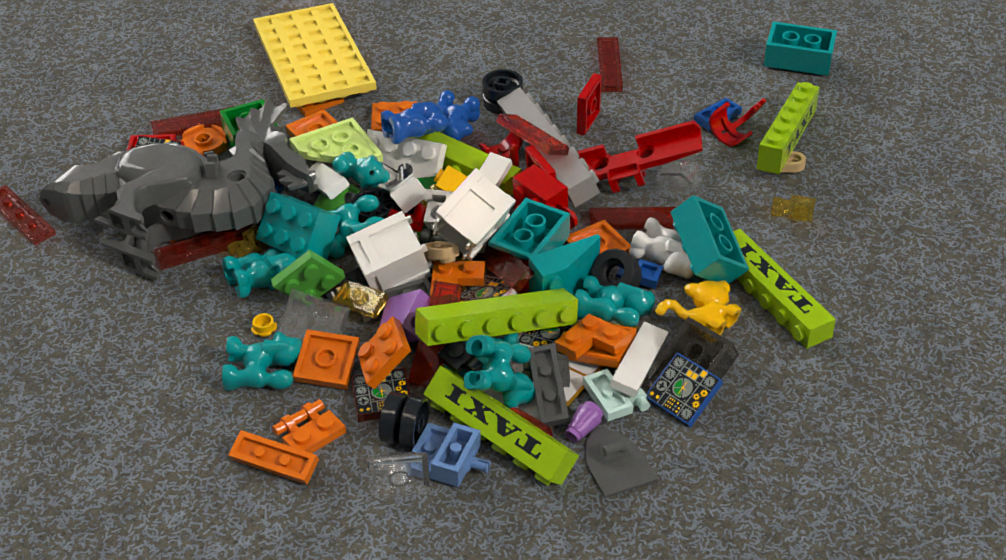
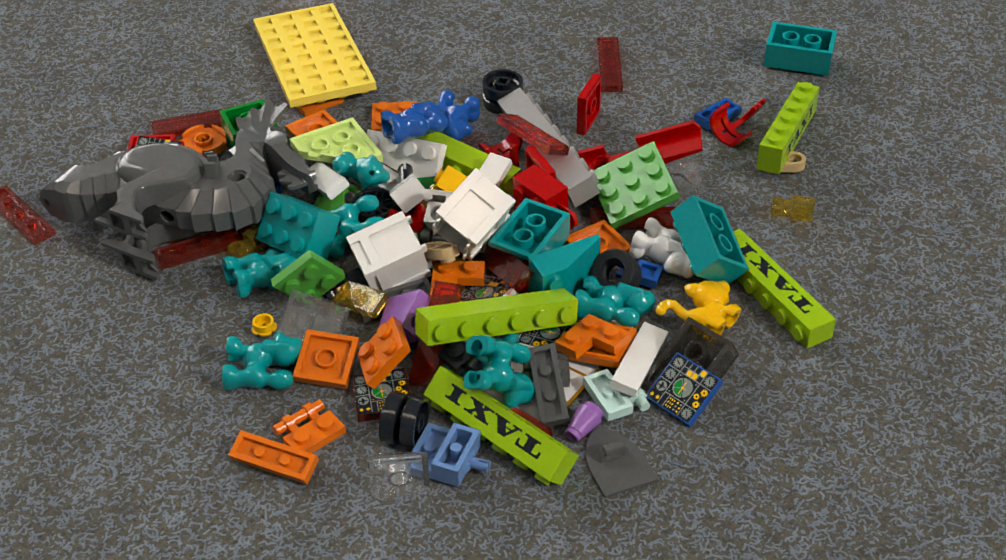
none -> bright green plate [593,141,681,229]

